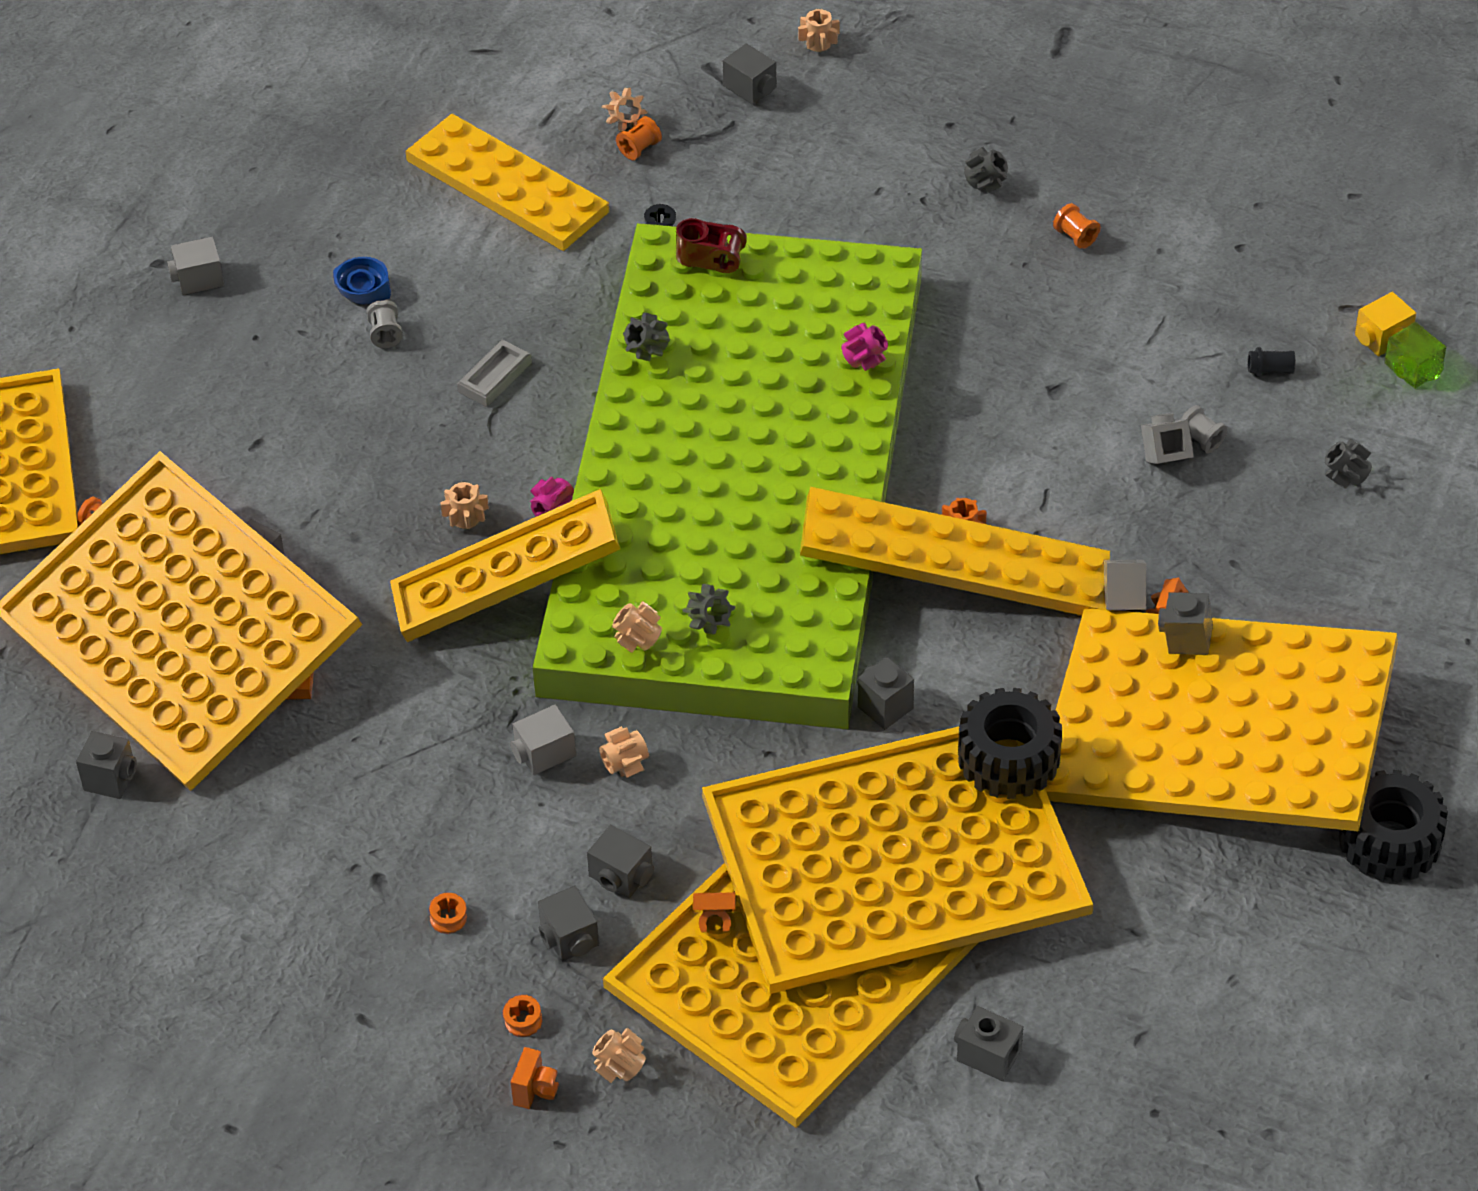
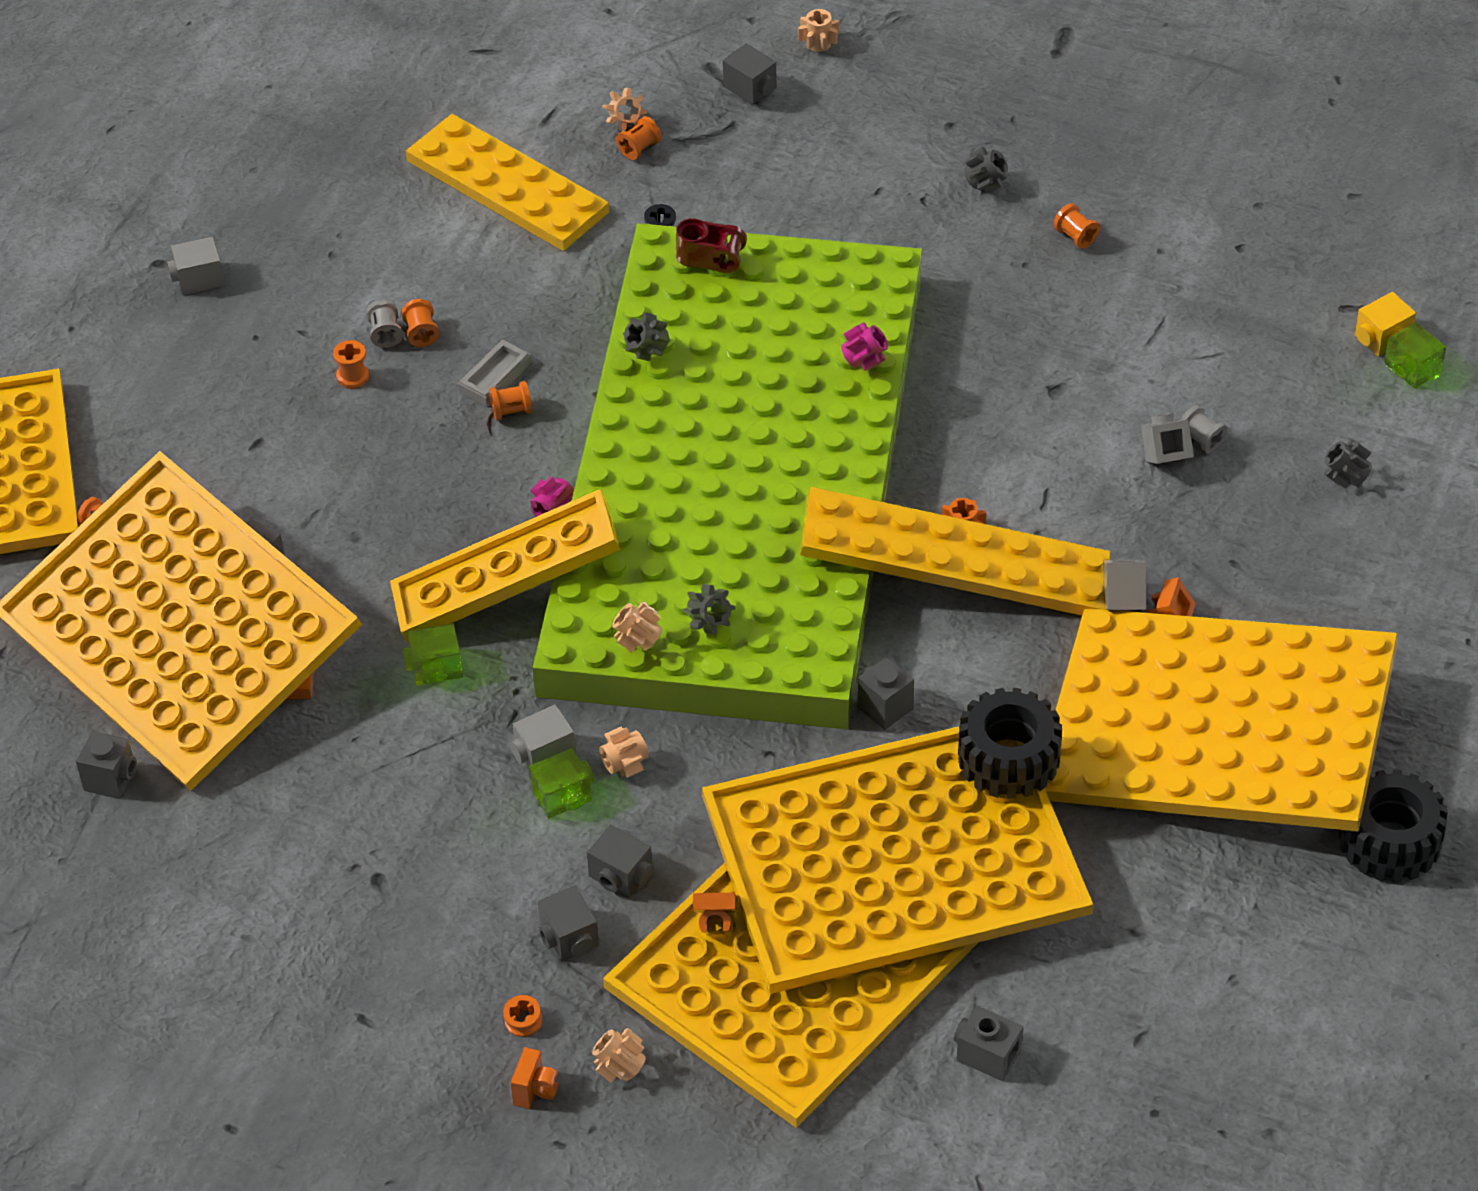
blue hat [333,257,391,305] -> none
orange bush [429,893,467,934] -> none
light nougat gear [440,482,489,529] -> none
dark grey brick [1158,592,1213,655] -> none
black pin [1247,347,1296,377] -> none
none -> orange bush [333,340,369,389]
none -> orange bush [401,299,440,347]
none -> clear neon green brick [402,623,463,686]
none -> orange bush [489,381,532,421]
none -> clear neon green brick [528,748,594,819]

